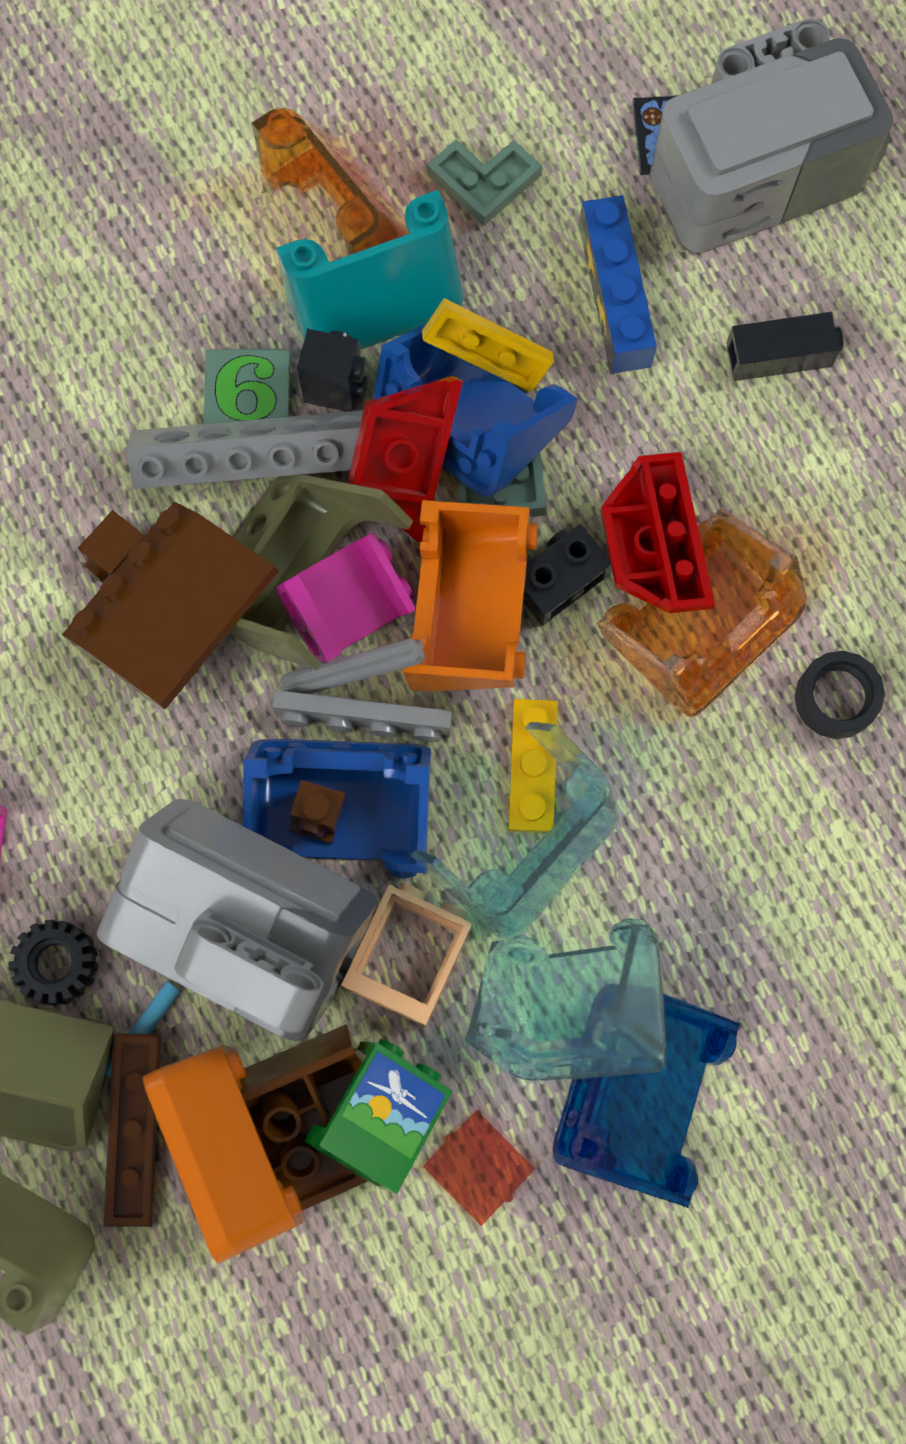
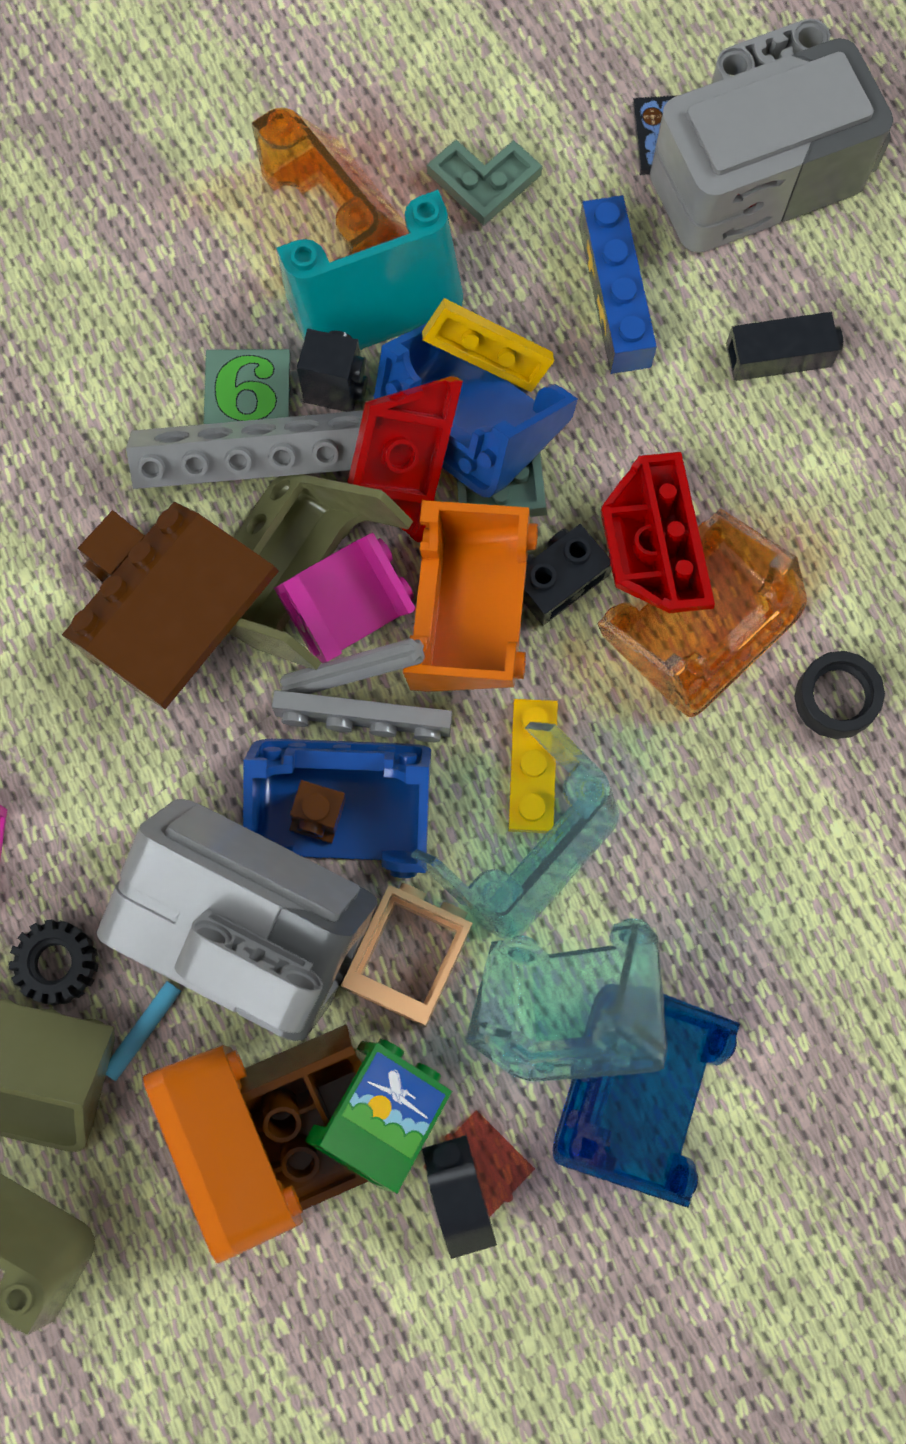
reddish brown tile [103,1033,161,1227] -> none
none -> black brick [422,1135,497,1259]

